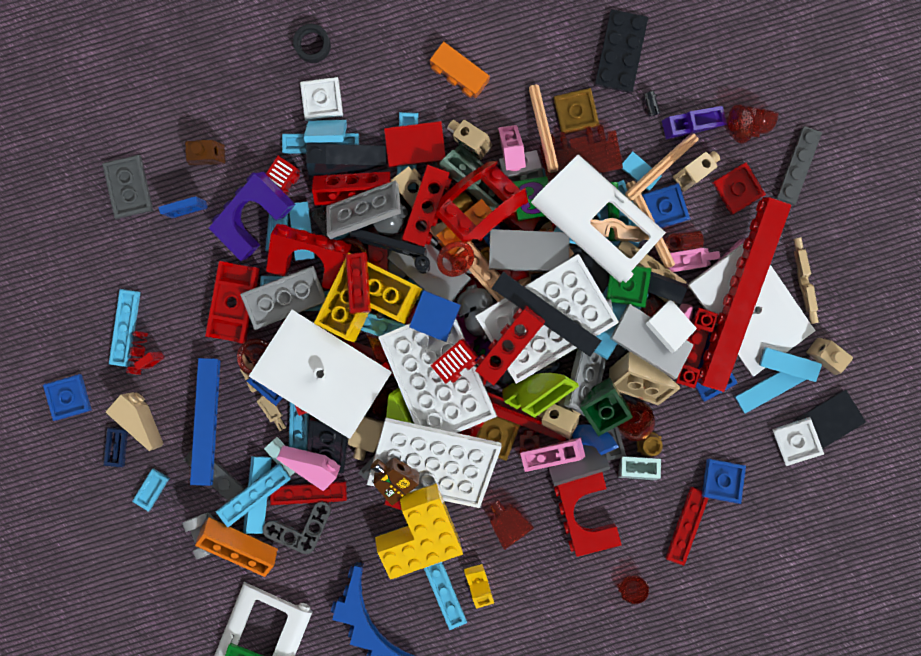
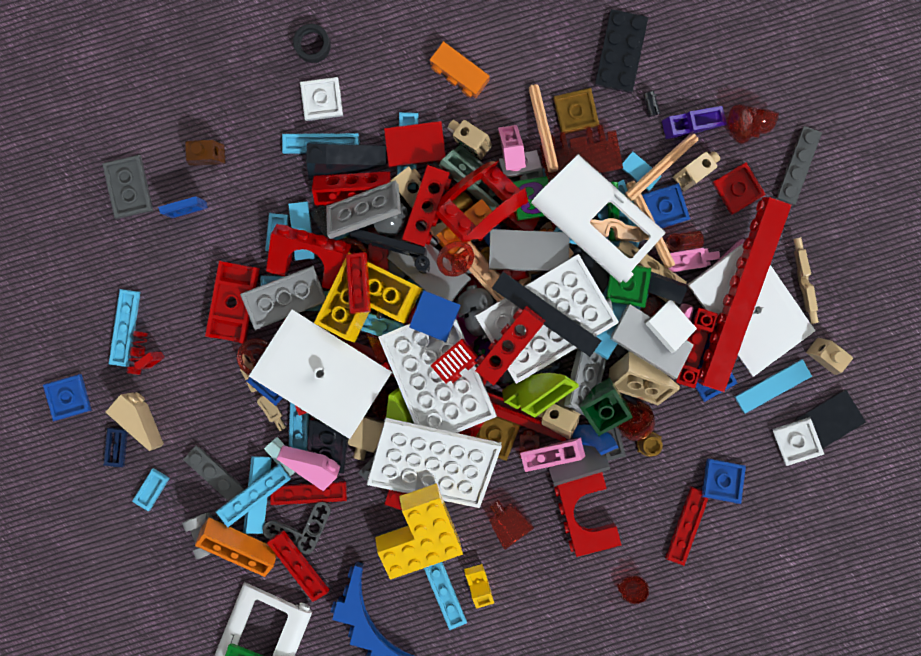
blue piece [190,358,221,486] -> none
dark purple arch [209,172,296,261] -> none
red brick [266,156,300,196] -> none
medium azure tile [304,120,347,143] -> none
reddish brown torso [371,458,420,506] -> none
light aqua brick [618,457,661,480] -> none
medium azure tile [759,347,822,382] -> none
none -> red plate [267,530,329,602]

